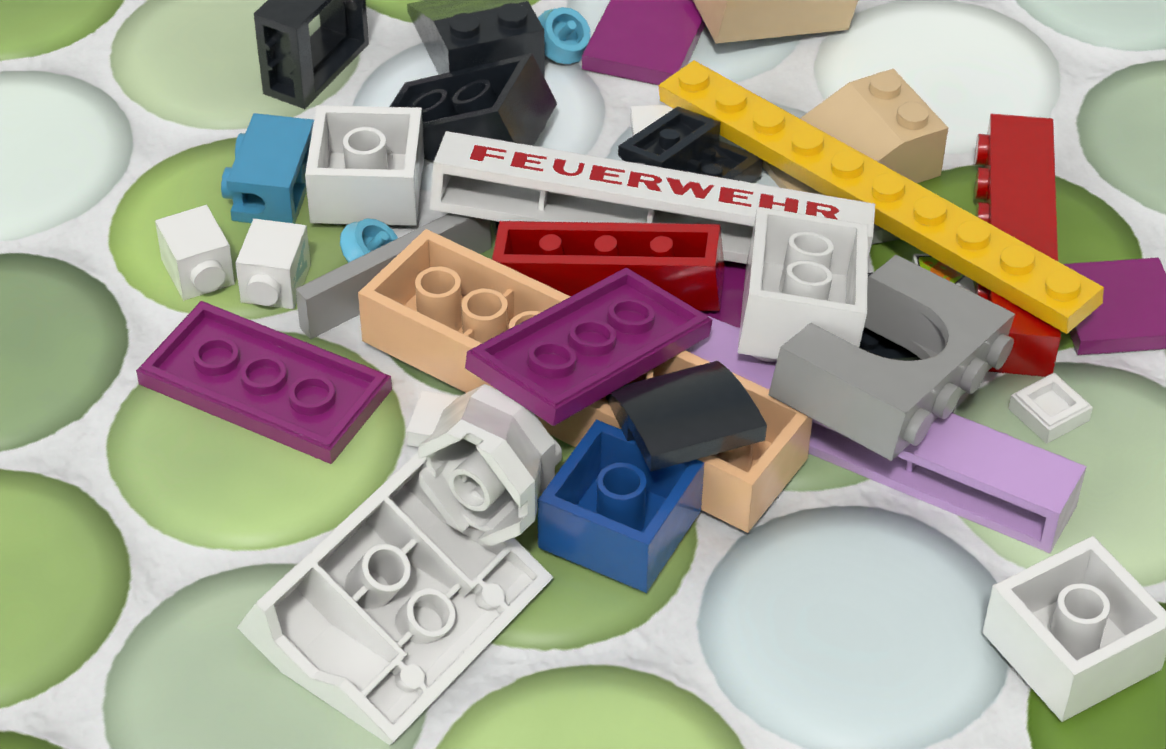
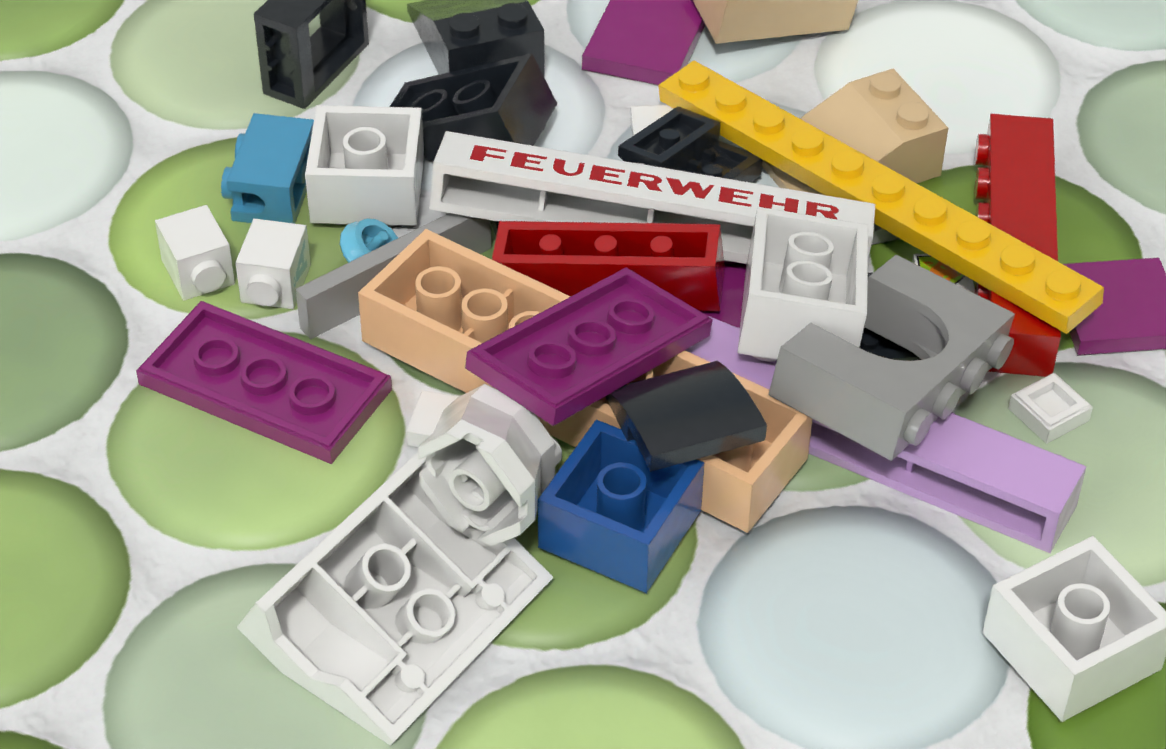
medium azure hat [538,7,591,65] -> none

